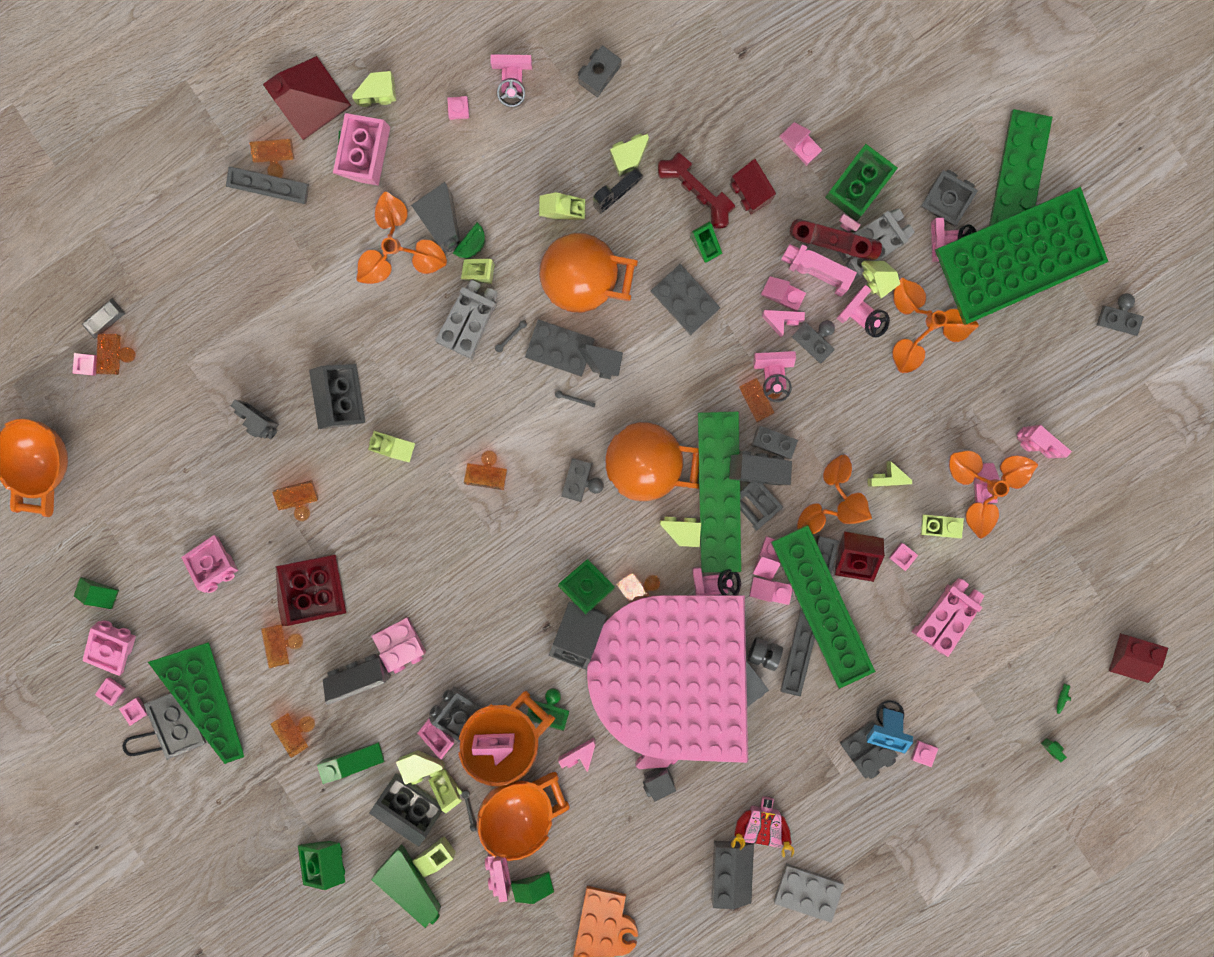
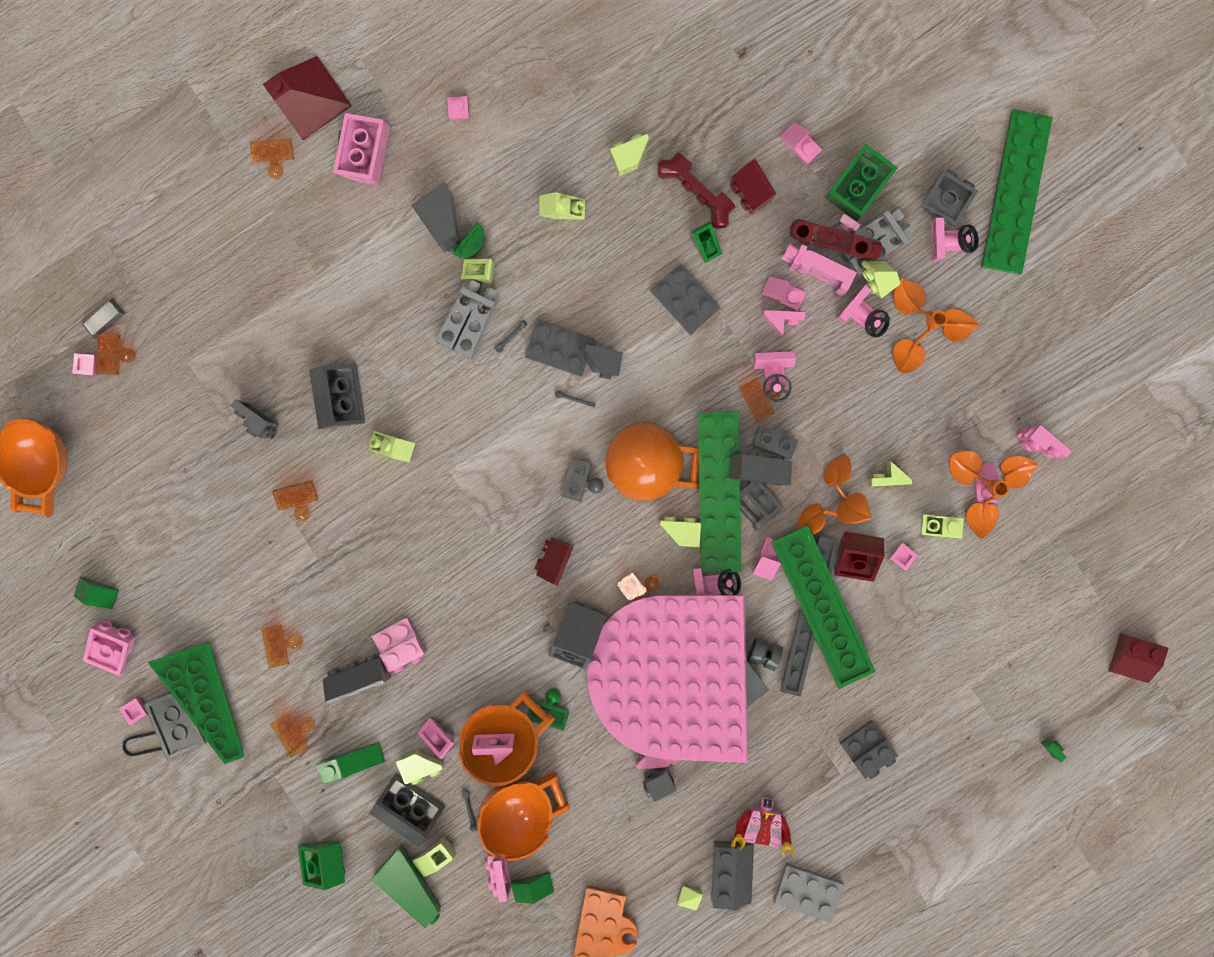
bright pink plate [95,677,126,706] -> none
bright pink plate [181,535,238,593] -> none
dark grey plate [226,166,309,204] -> none
dark red slope [275,555,346,626] -> none
yellowish green slope [352,71,396,107] -> none
orange plant [356,192,447,284] -> none
yellowish green slope [428,769,462,813] -> none
dark grey plate [429,687,483,742] -> none
clear orange plate [464,450,507,490] -> none
bright pink piece [491,55,532,107] -> none
orange windscreen [539,233,638,313] -> none
green plate [558,559,615,614] -> none
bright pink slope [558,738,595,772] -> none
dark grey brick [578,45,622,98] -> none
black beam [593,168,644,214] -> none
bright pink slope [749,577,792,605] -> none
dark grey plate [792,320,835,364] -> none
dark azure piece [867,700,913,754] -> none
bright pink plate [911,740,938,767] -> none
bright pink hips [912,578,984,657] -> none
green plate [935,187,1109,325] -> none
green helmet [1057,683,1071,714] -> none
dark grey plate [1097,293,1144,336] -> none
none -> dark red slope [534,537,574,586]
none -> yellowish green slope [677,885,703,910]

